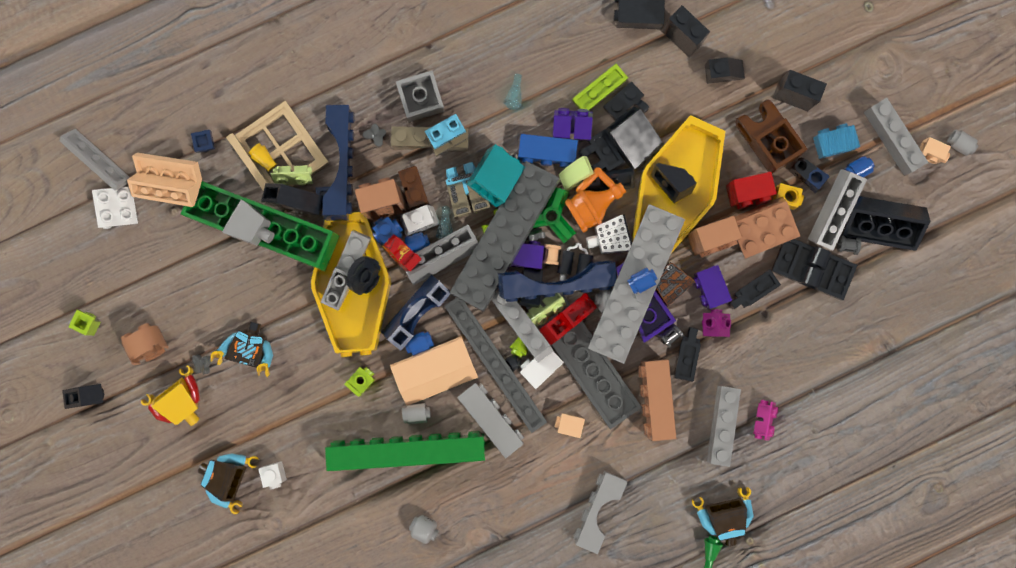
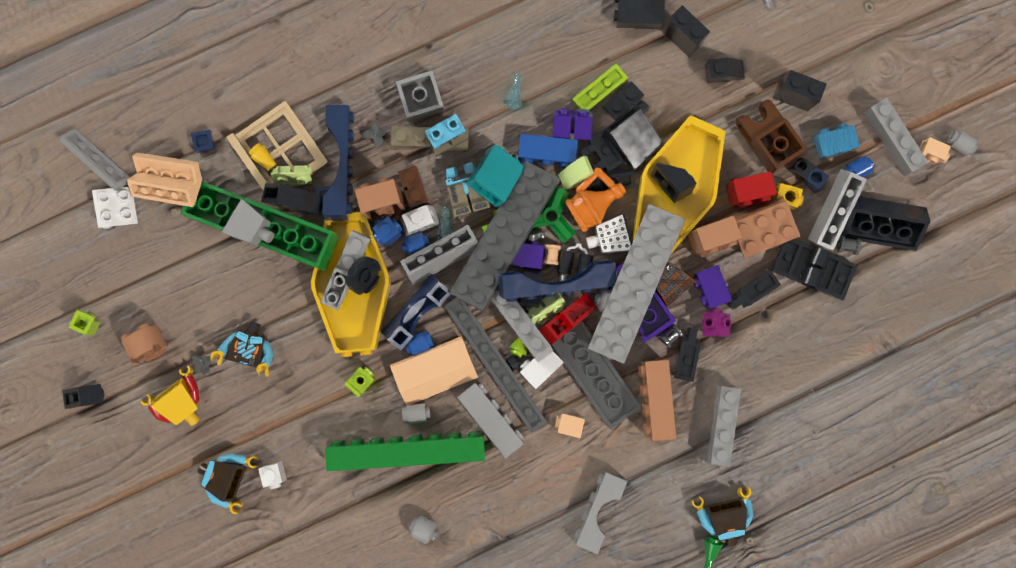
red leg [382,234,422,272] -> none
blue brick [627,267,658,294] -> none
dark pink hinge [753,400,778,441] -> none

